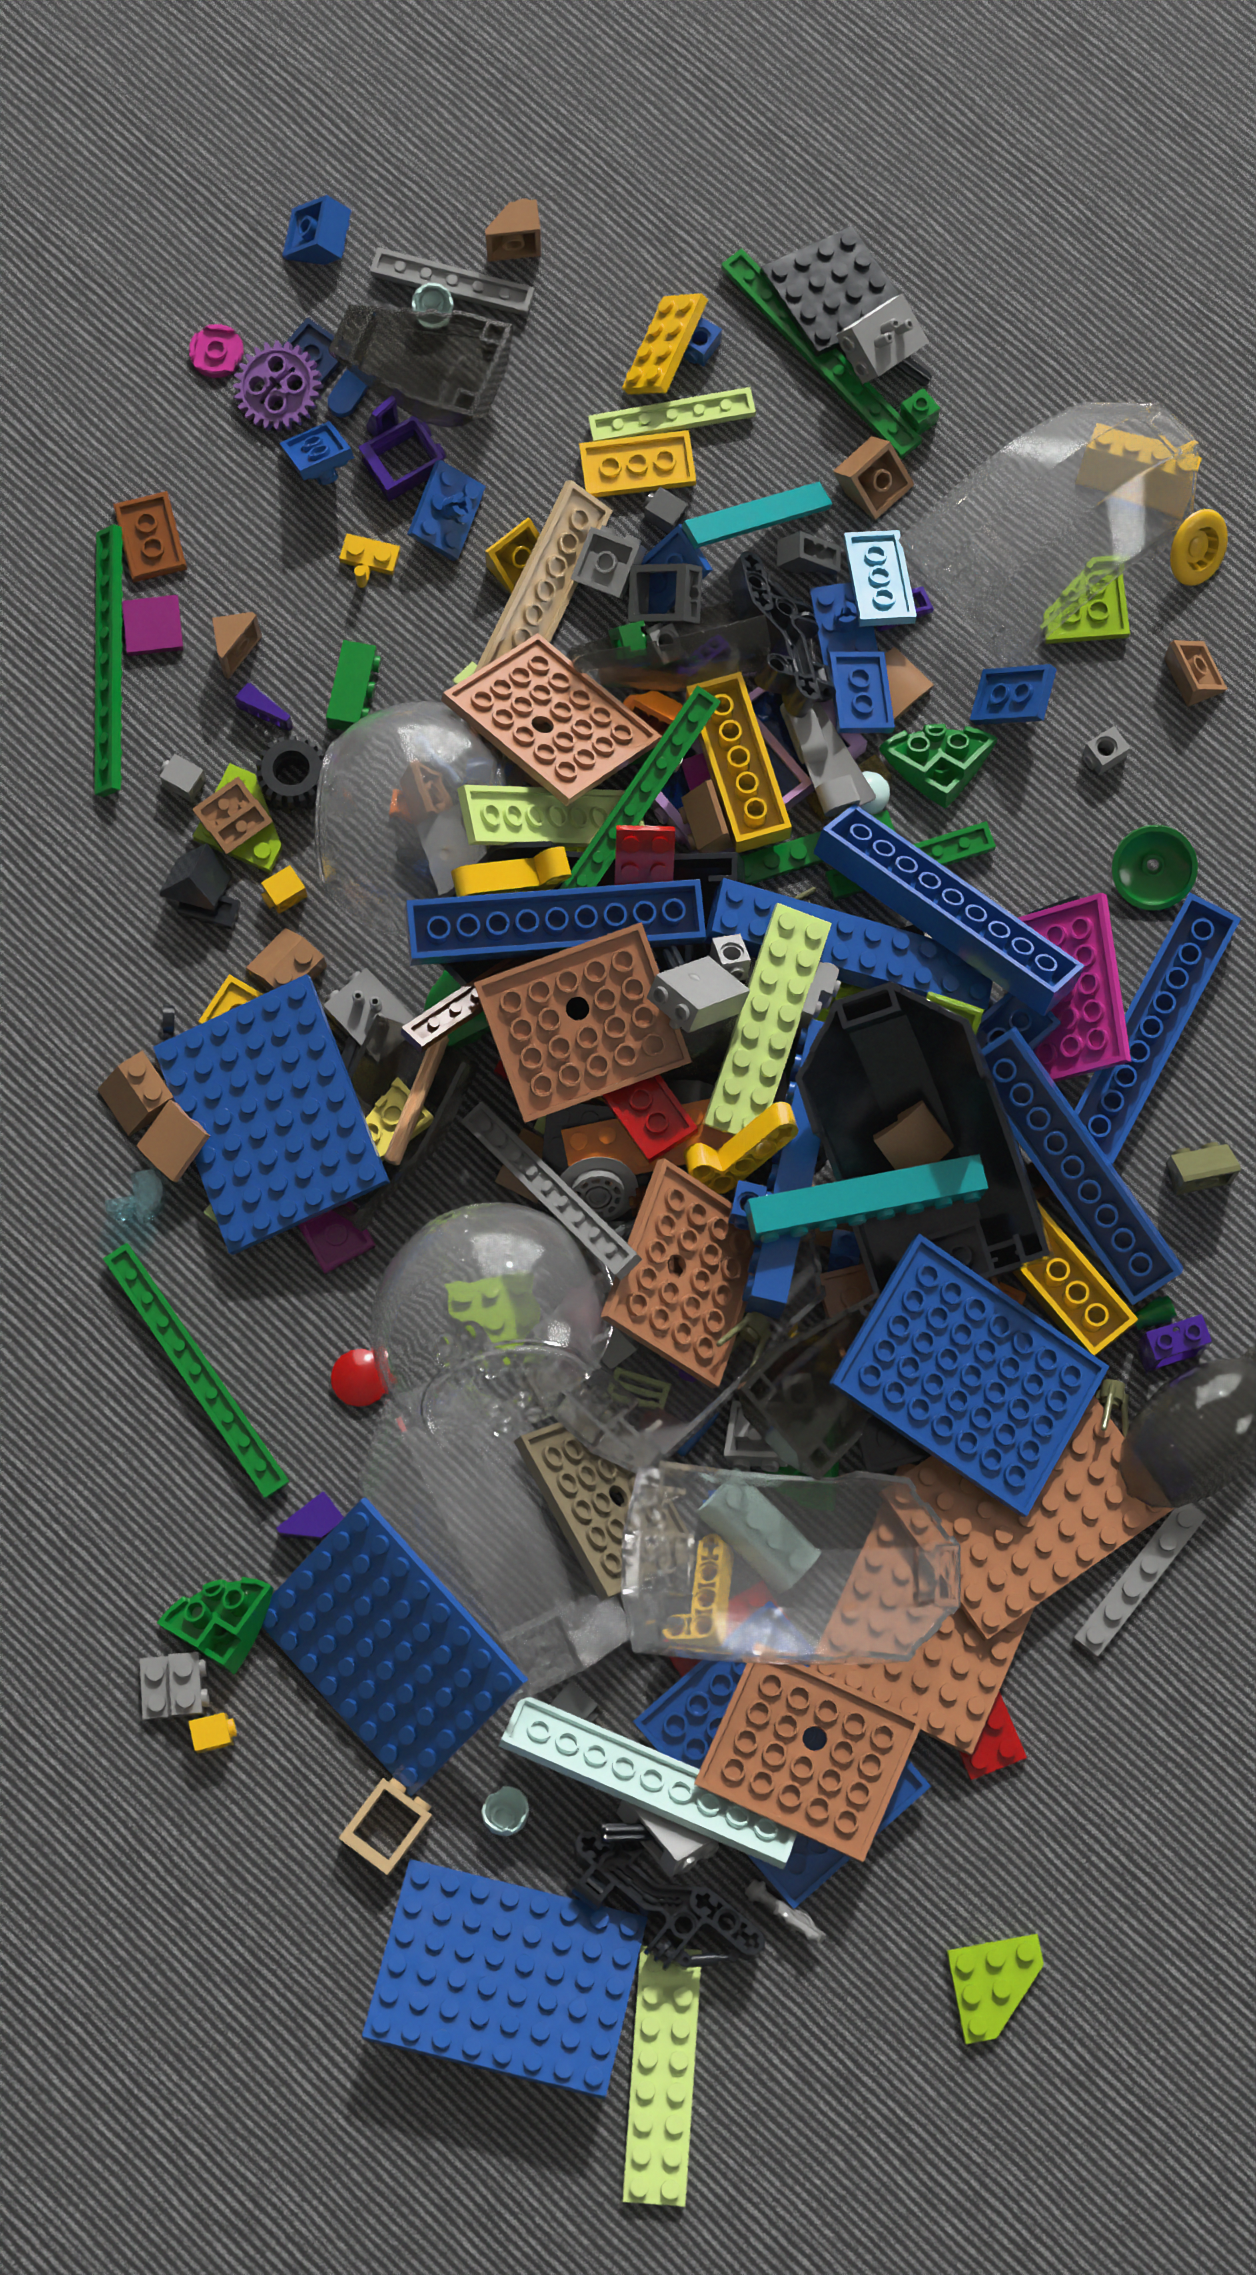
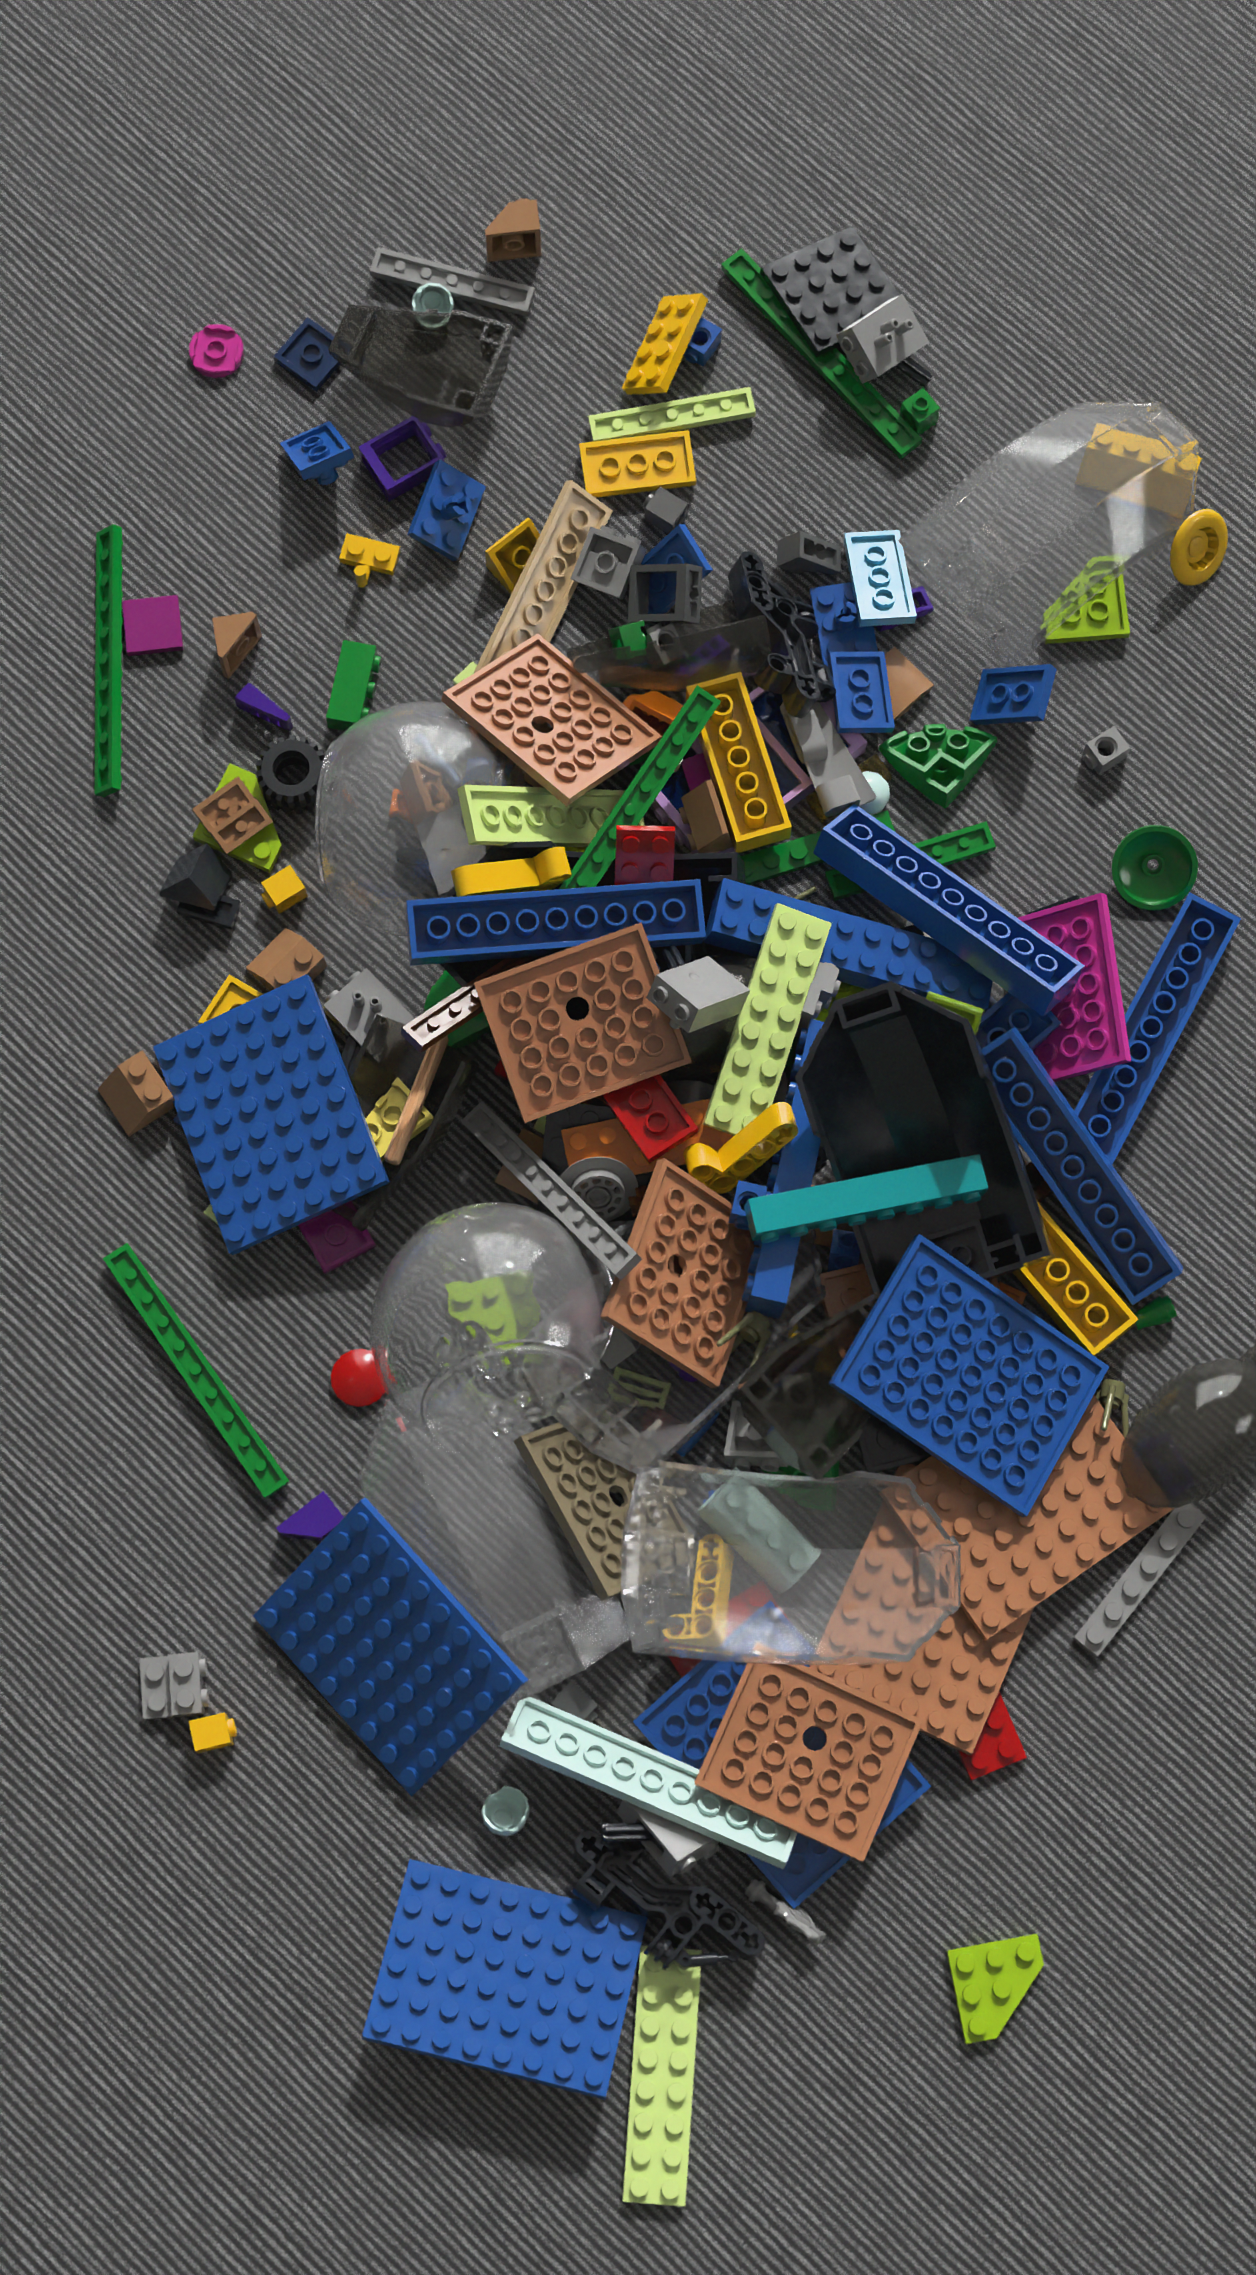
clear light blue brick [105,1168,166,1224] -> none
dark orange tile [113,491,187,583] -> none
medium nougat slope [137,1100,210,1183] -> none
green brick [157,1577,274,1675] -> none
light grey brick [159,754,207,802] -> none
black tile [163,1005,175,1033] -> none
medium lavender gear [233,340,323,432] -> none
blue slope [282,195,351,265] -> none
blue tile [328,366,370,418] -> none
tan window [339,1778,433,1876] -> none
dark purple slope [366,395,399,437] -> none
teal tile [681,482,833,549] -> none
light grey brick [710,934,750,981] -> none
medium nougat slope [832,436,915,520] -> none
medium nougat slope [873,1100,954,1170] -> none
dark purple window [1136,1314,1212,1373] -> none
medium nougat slope [1164,640,1228,707] -> none
olive slope [1166,1142,1241,1195] -> none

